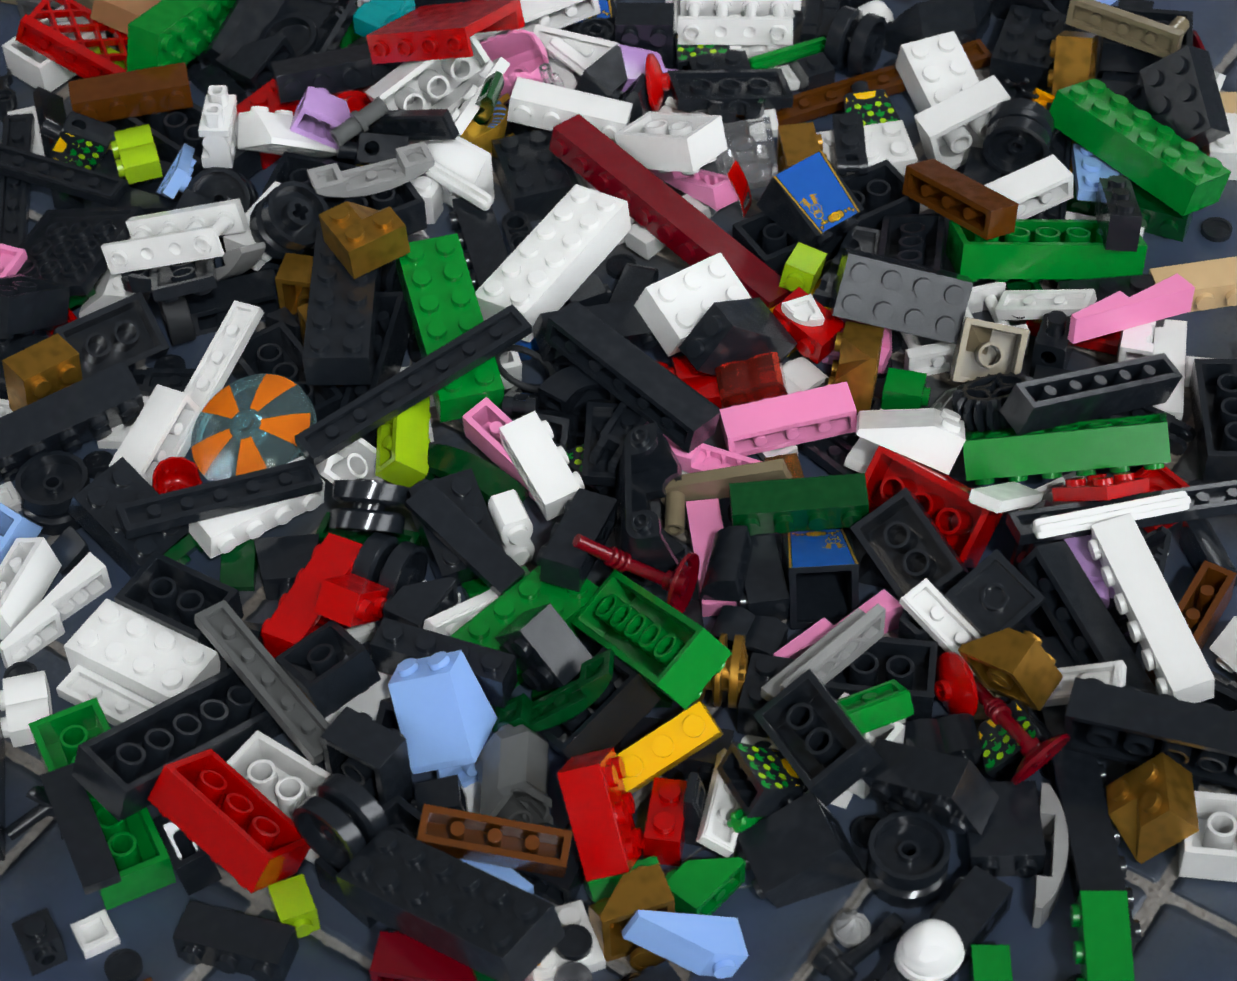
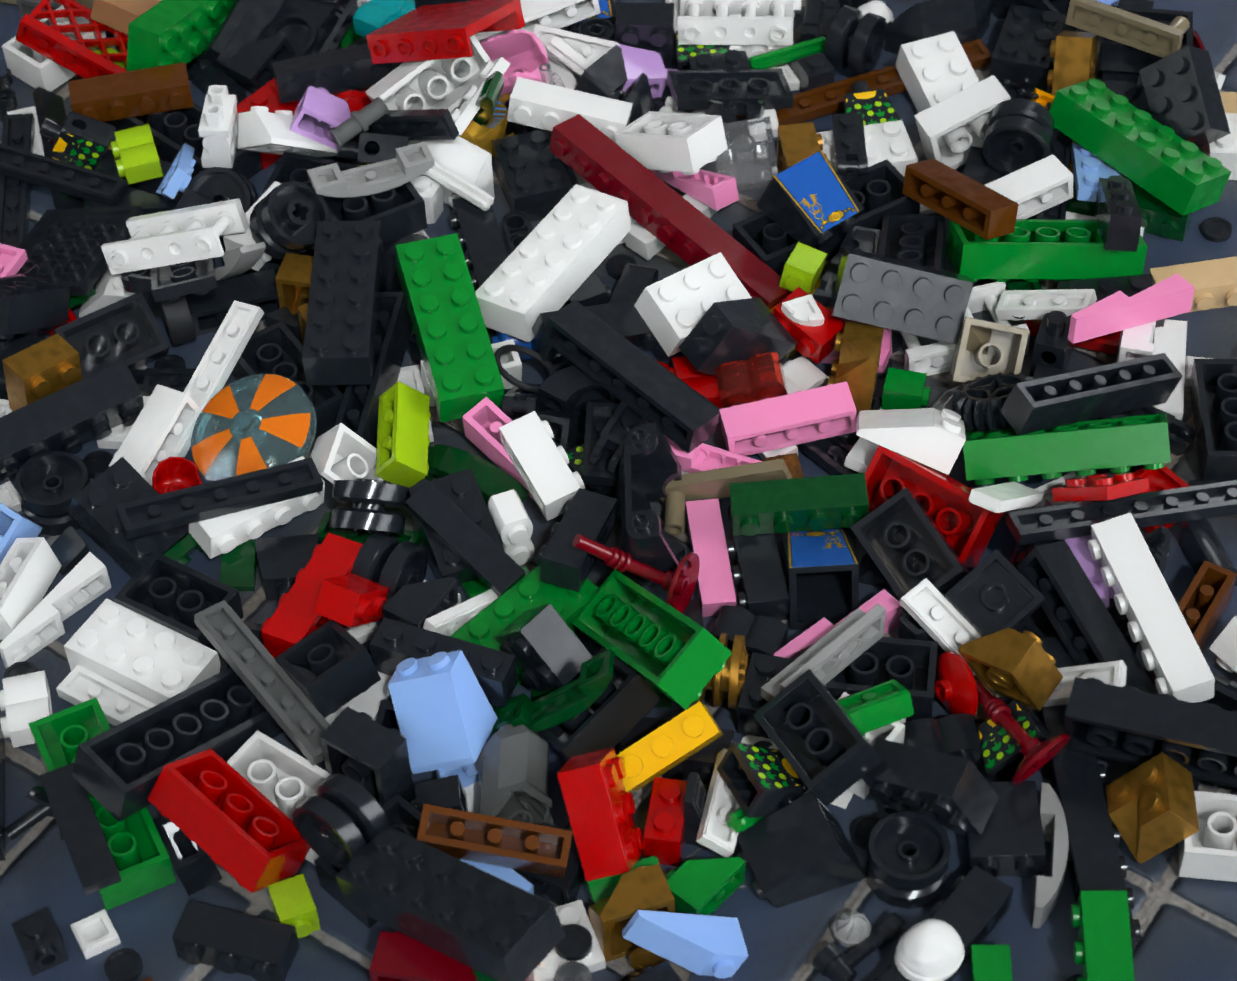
black plate [294,304,532,466] -> none
pearl gold slope [318,201,410,279] -> none
red dish [645,53,671,112] -> none
black brick [700,526,753,602] -> none
red sticker [727,160,752,218] -> none
white axle [1032,490,1191,539] -> none

